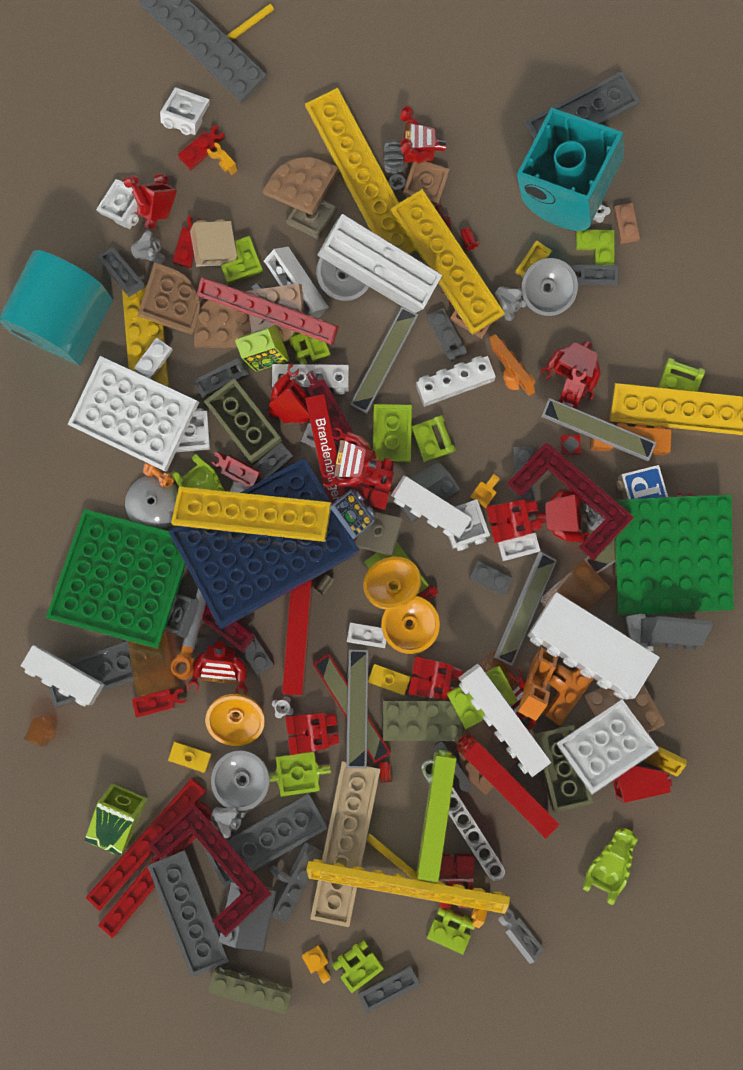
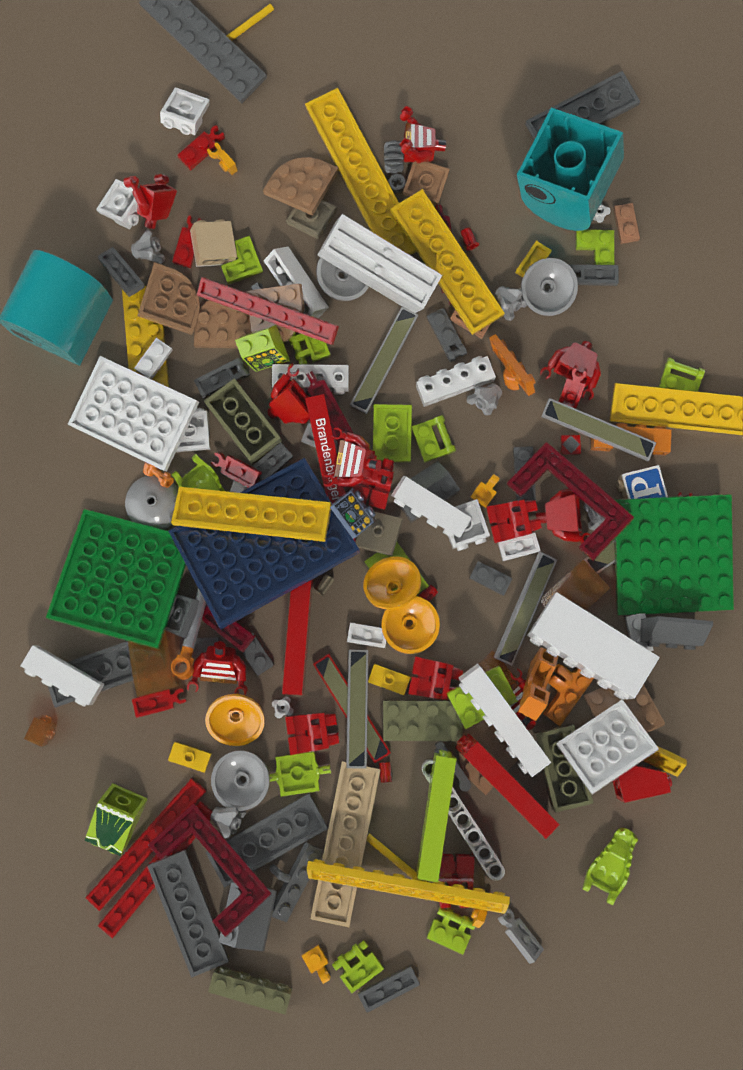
none -> light grey rock [467,384,502,415]

